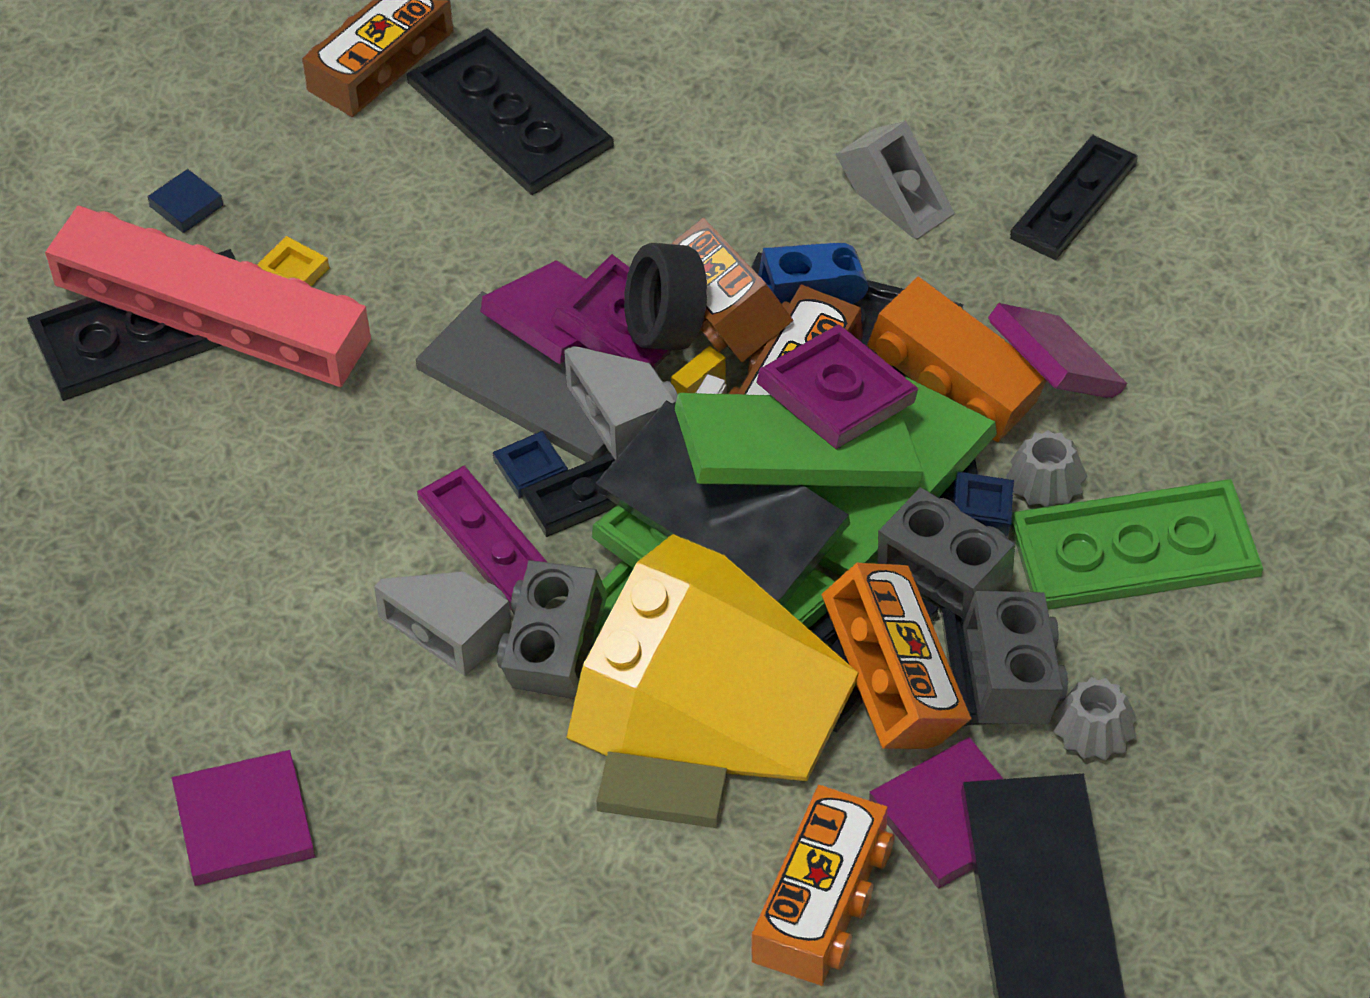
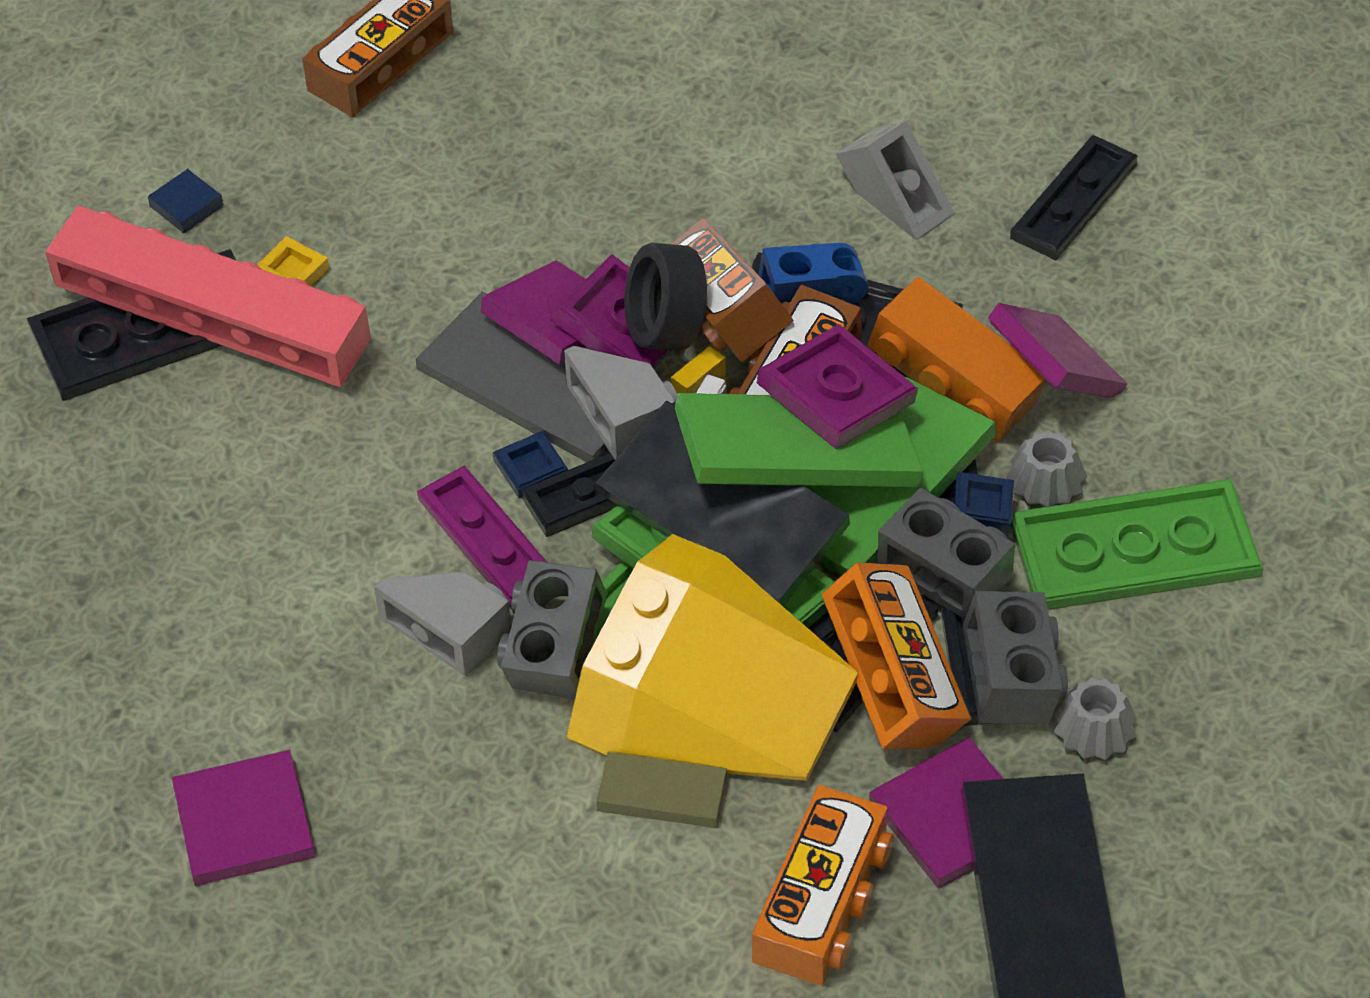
black tile [406,27,614,195] -> none

